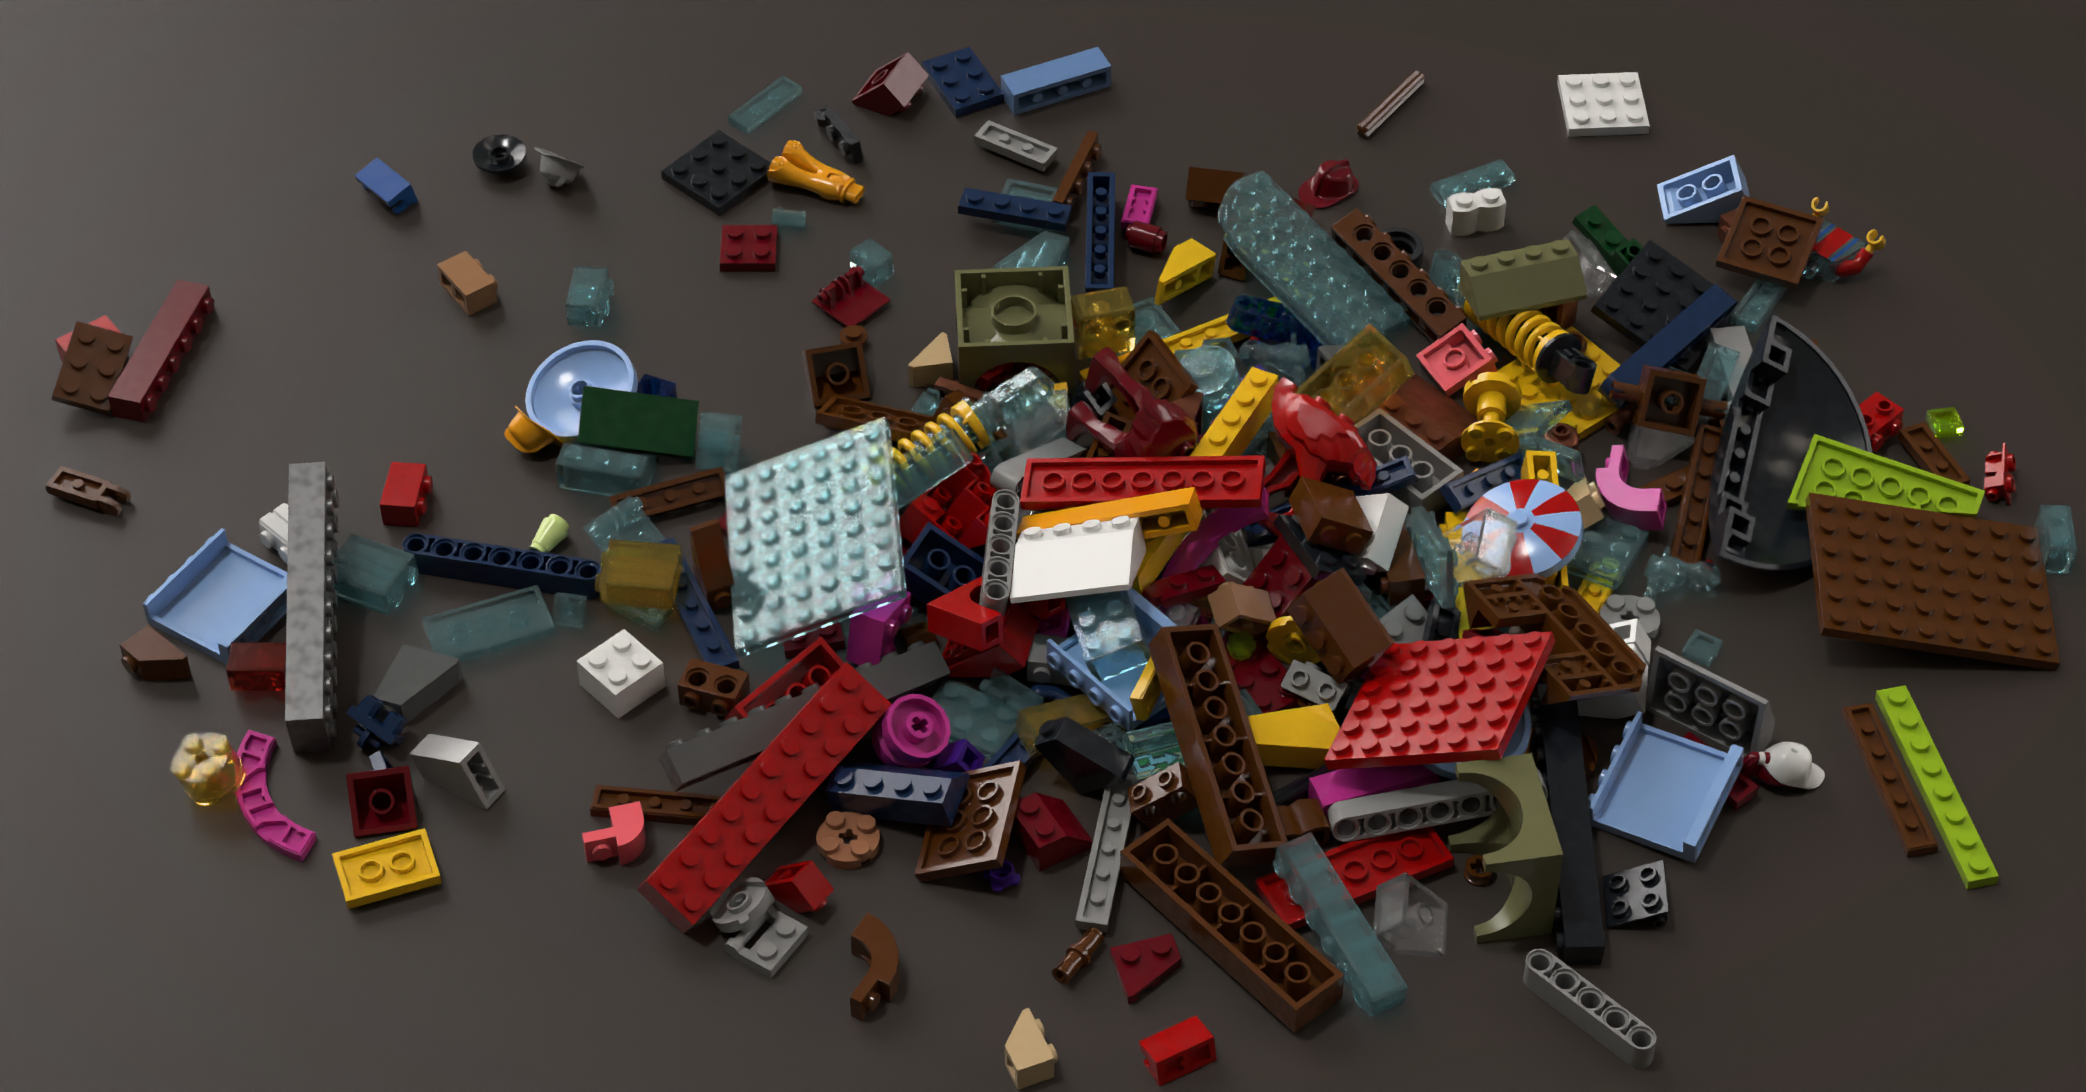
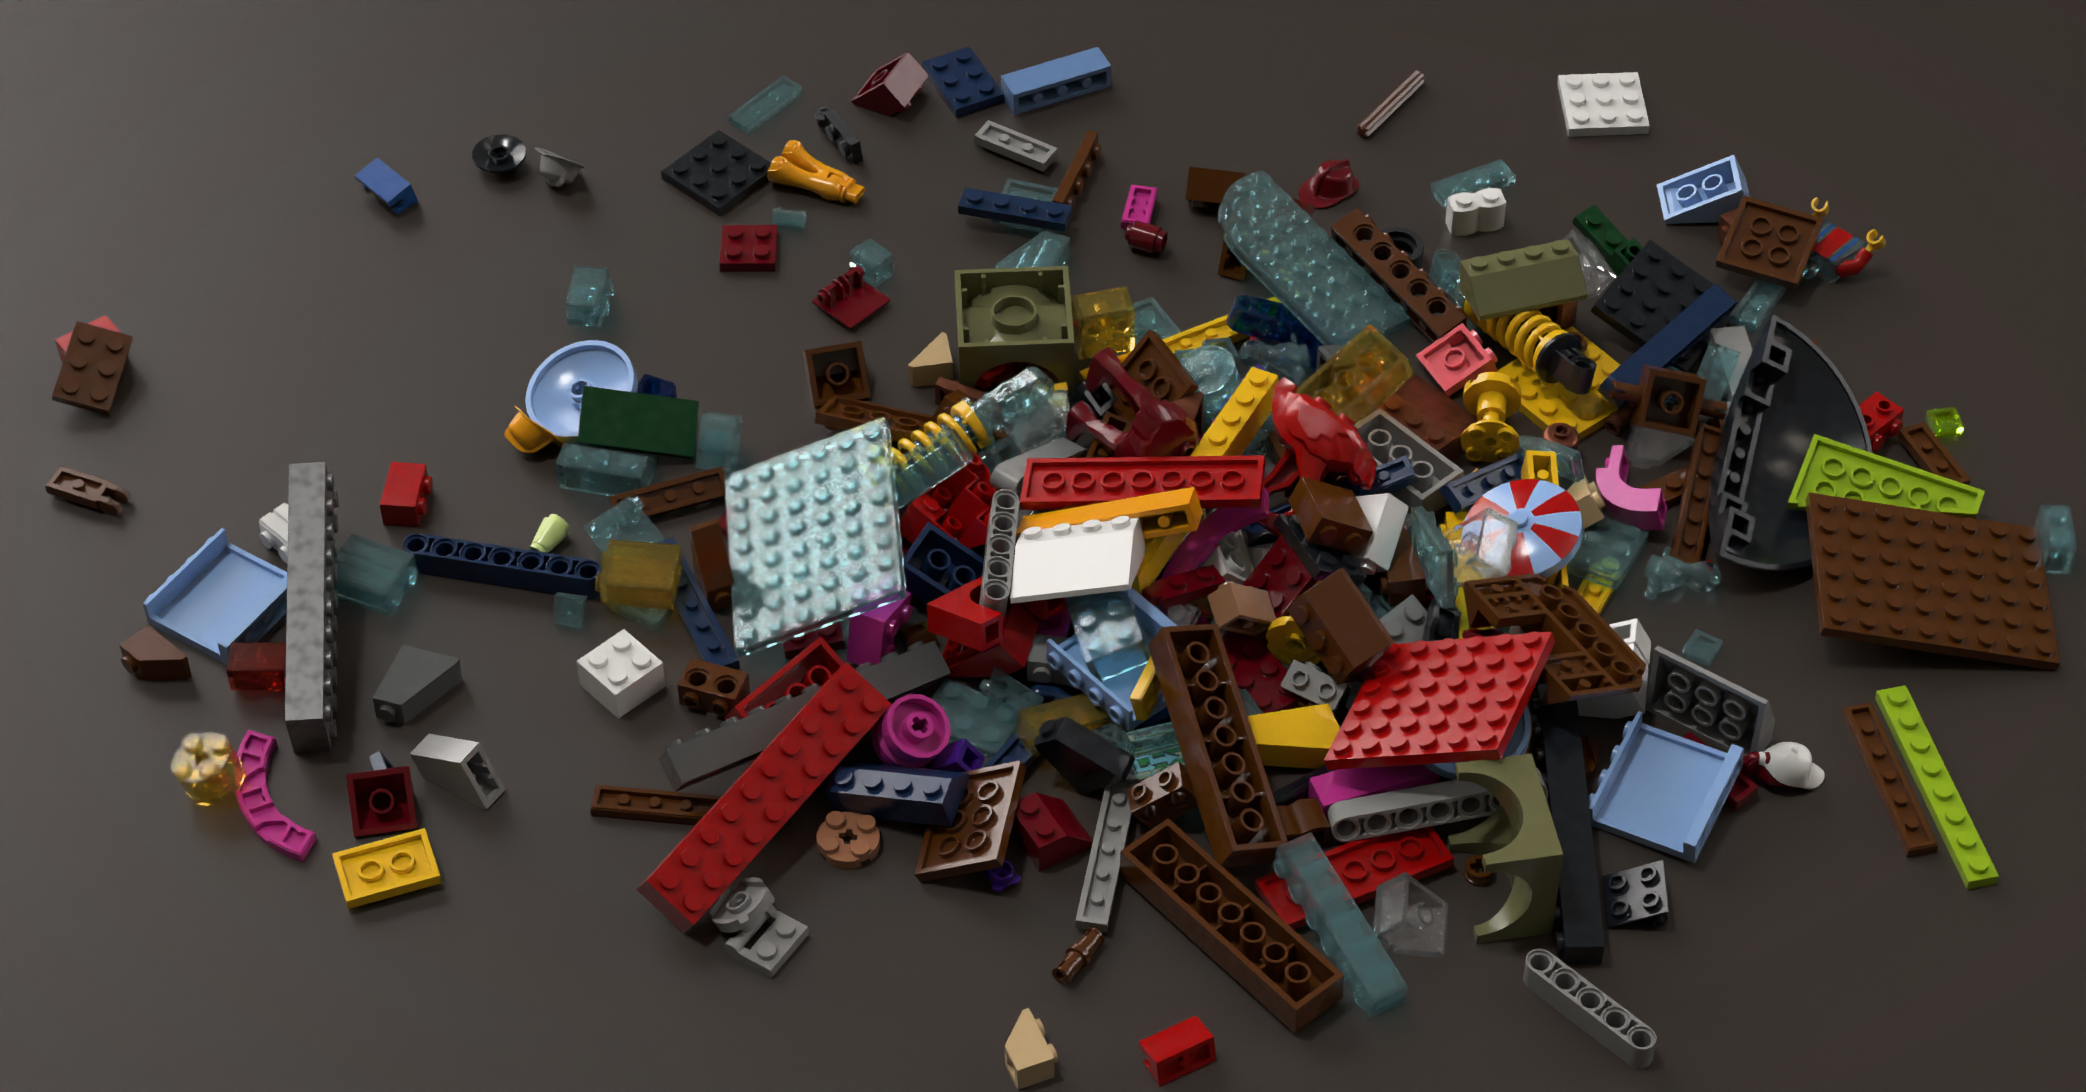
dark red brick [108,279,214,423] -> none
dark blue hips [346,695,407,750] -> none
clear light blue plate [421,585,556,662] -> none
medium nougat brick [437,251,498,316] -> none
coral brick [582,801,646,866] -> none
red slope [764,860,834,913] -> none
reddish brown plate [839,325,868,347] -> none
reddish brown arch [850,912,900,1021] -> none
clear light blue tile [911,387,943,416] -> none
dark blue brick [1085,172,1115,312] -> none
dark red wing [1110,933,1181,1004] -> none
yellow slope [1154,238,1217,306] -> none
clear neon green plate [1226,632,1256,660] -> none
clear light blue tile [1504,400,1573,439] -> none
light grey plate [1599,594,1660,640] -> none
red hinge [1984,443,2016,505] -> none

